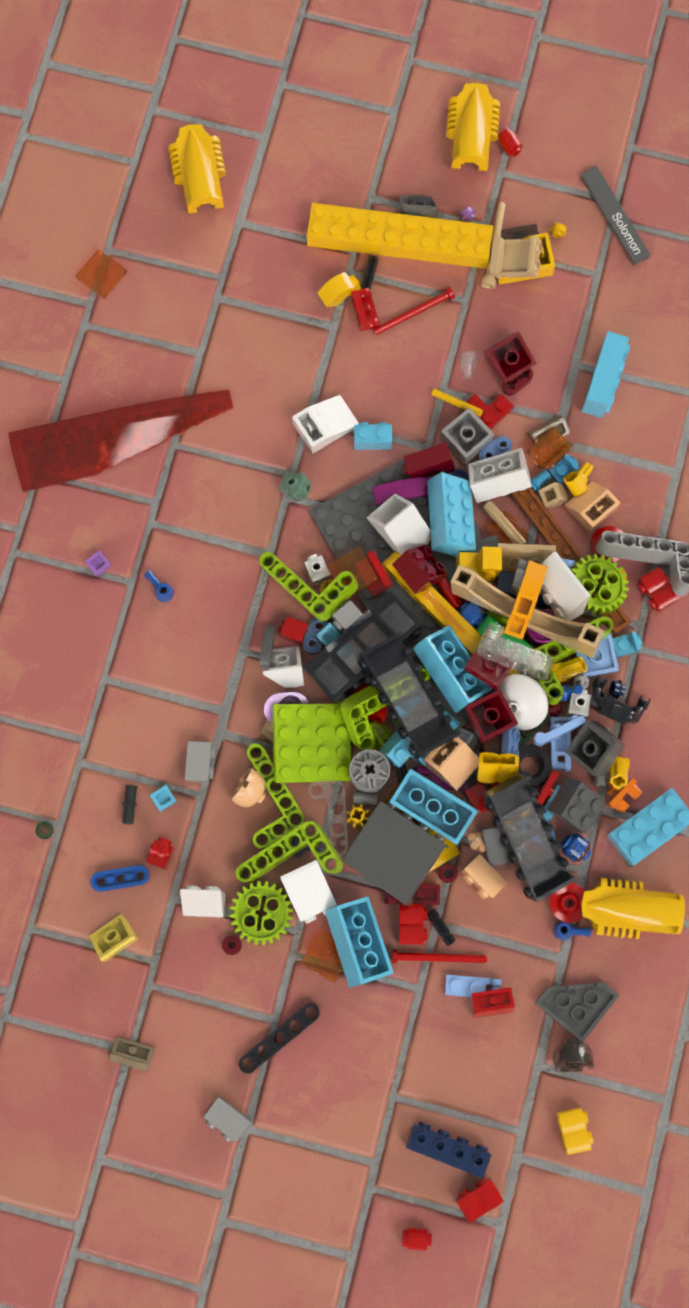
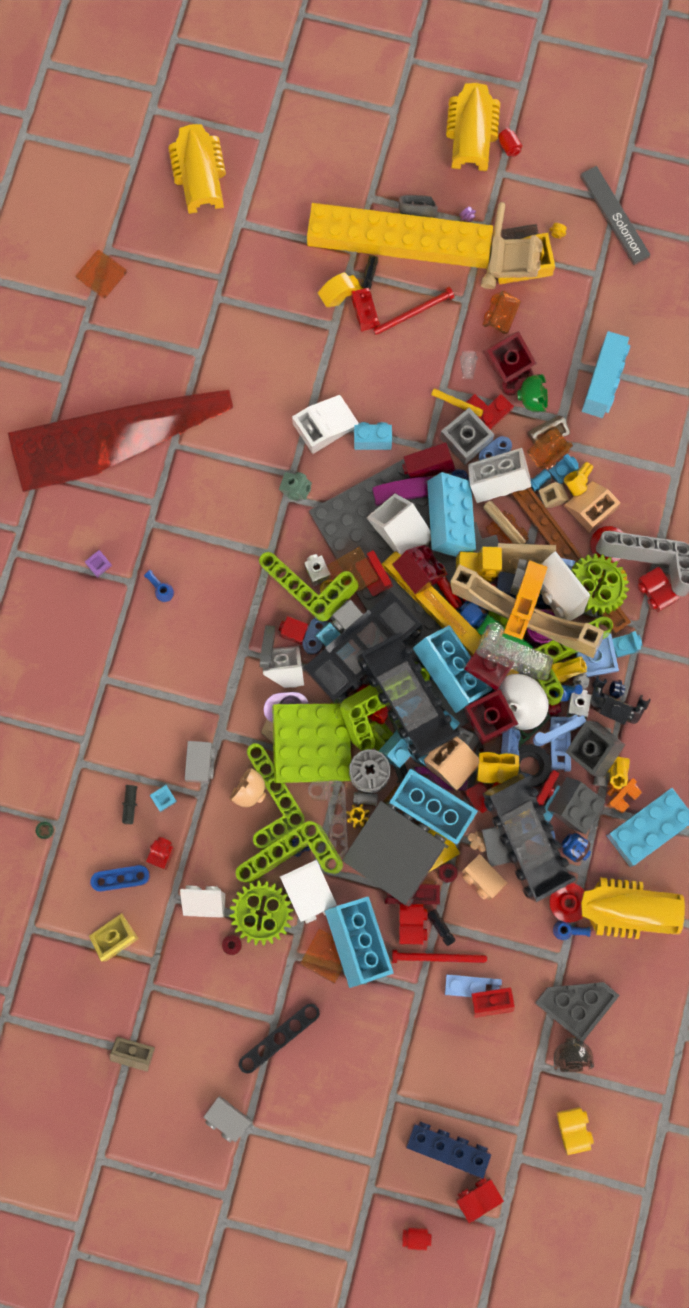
none -> clear orange bracket [482,290,521,334]
none -> green cylinder [517,374,548,412]

